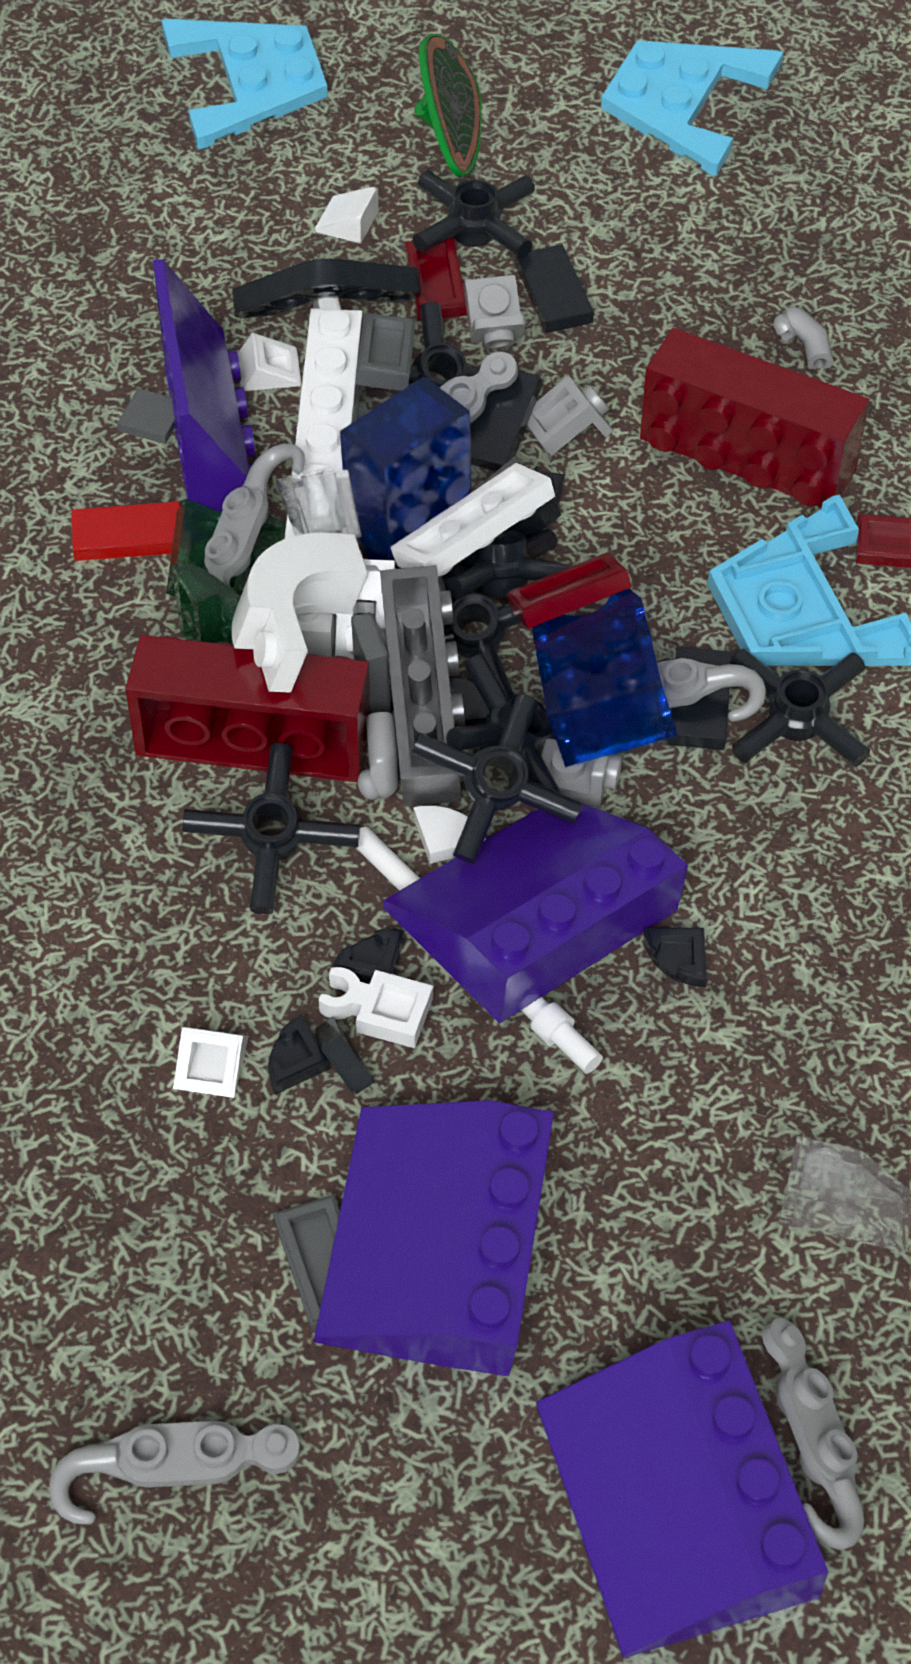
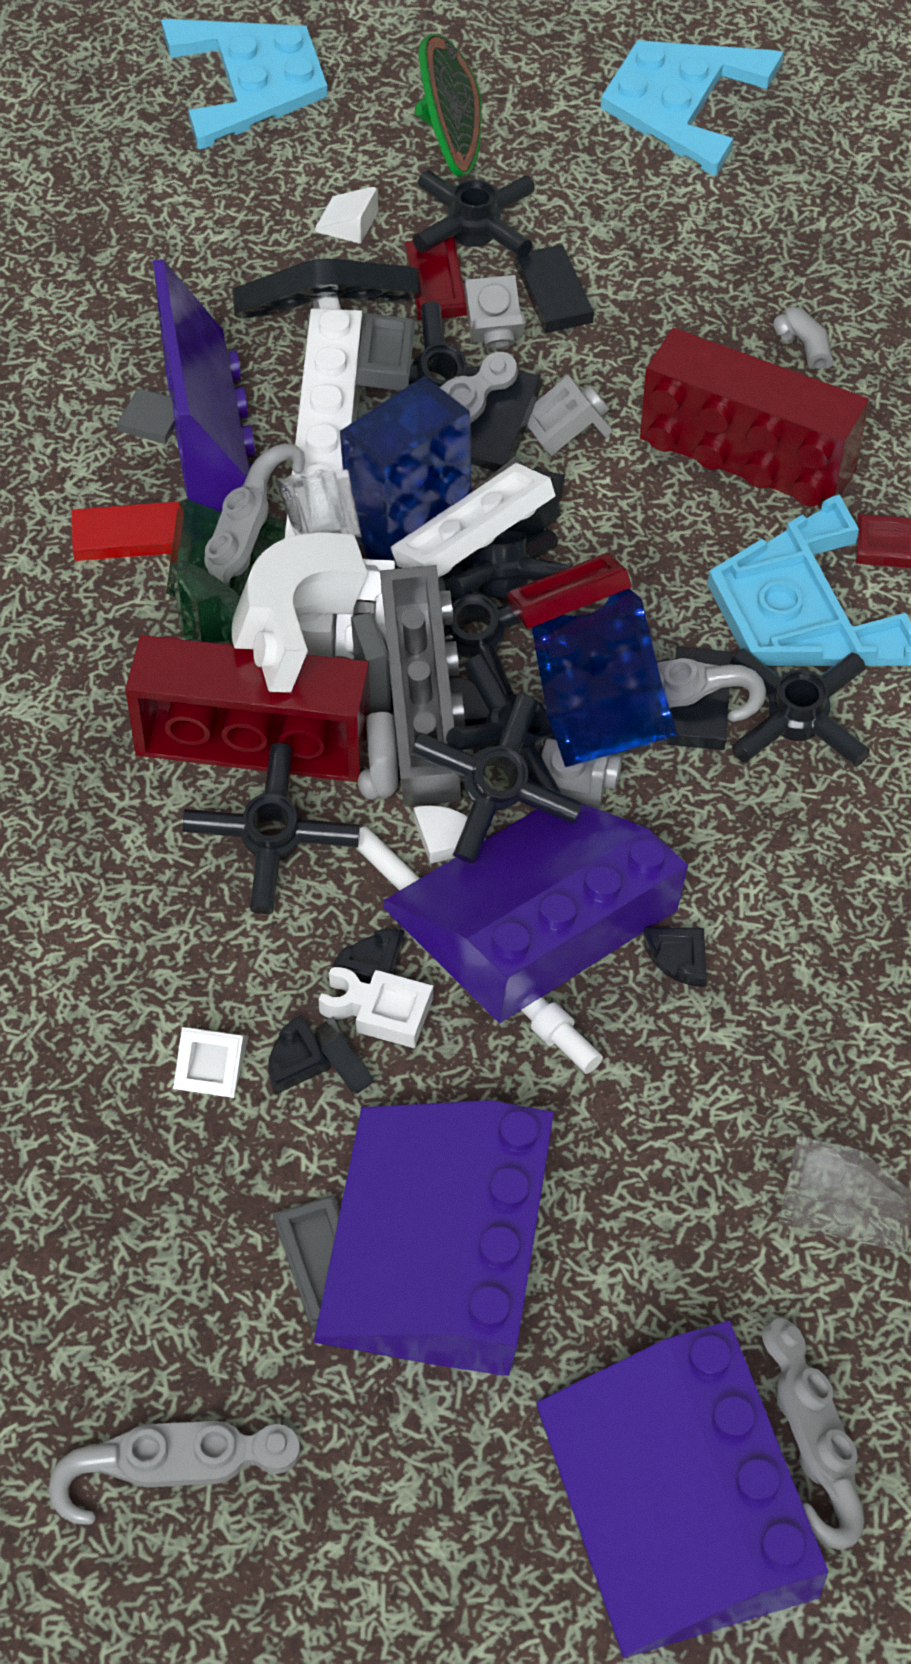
white slope [238,333,302,391] -> none

